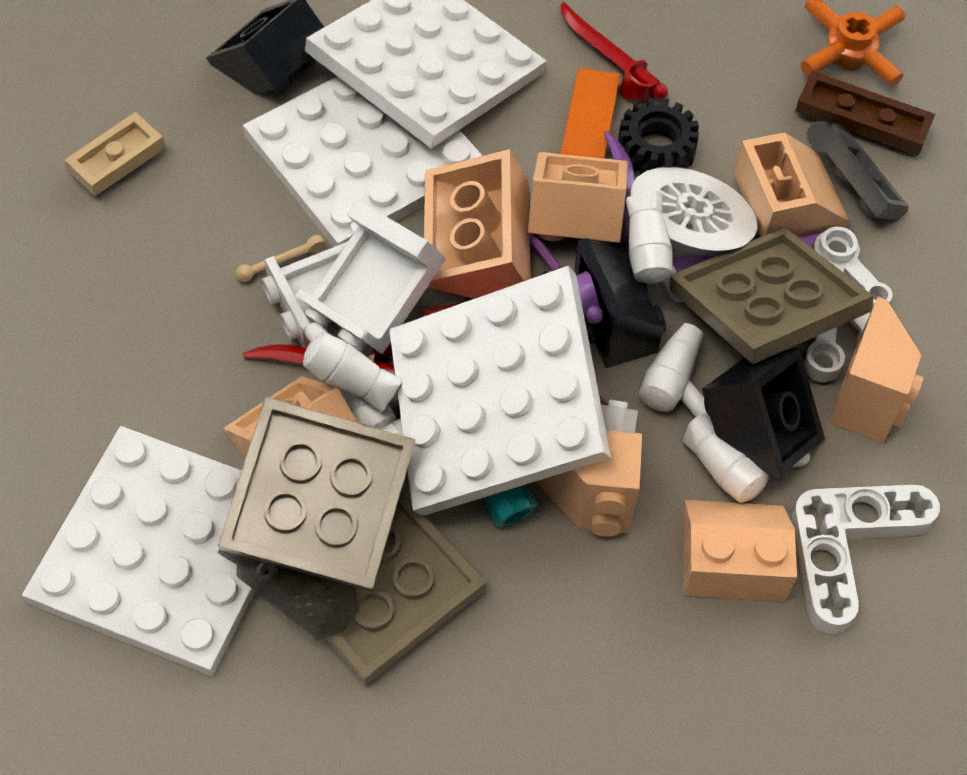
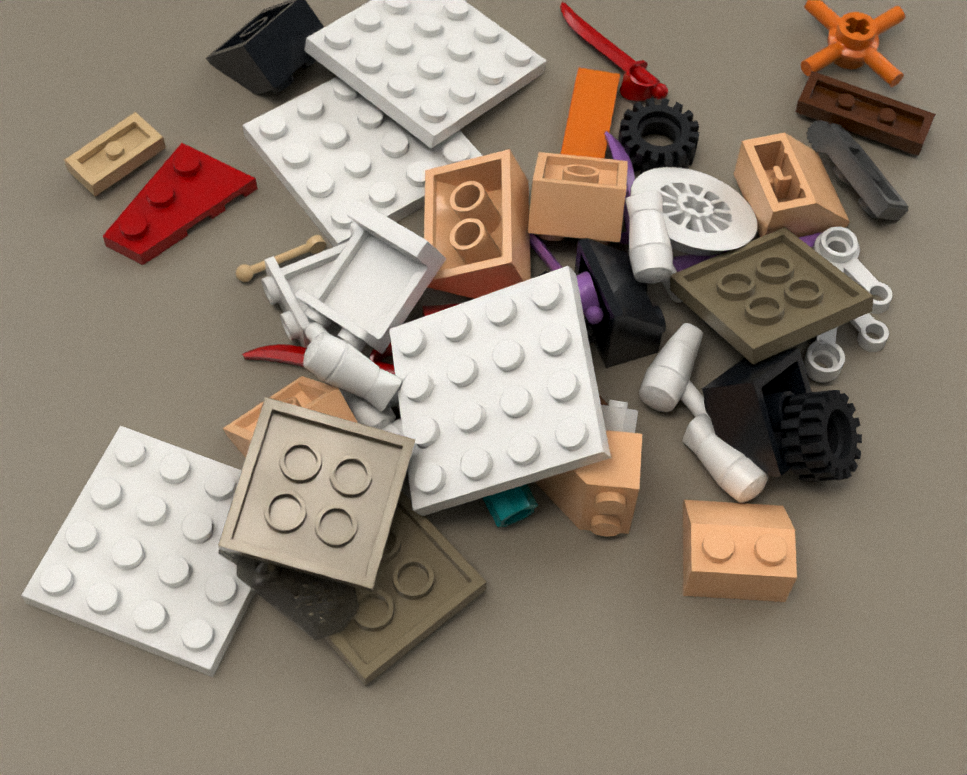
white beam [791,485,940,635] -> none
light nougat slope [829,296,924,443] -> none
none -> red wing [103,143,257,265]
none -> black tyre [781,390,862,482]

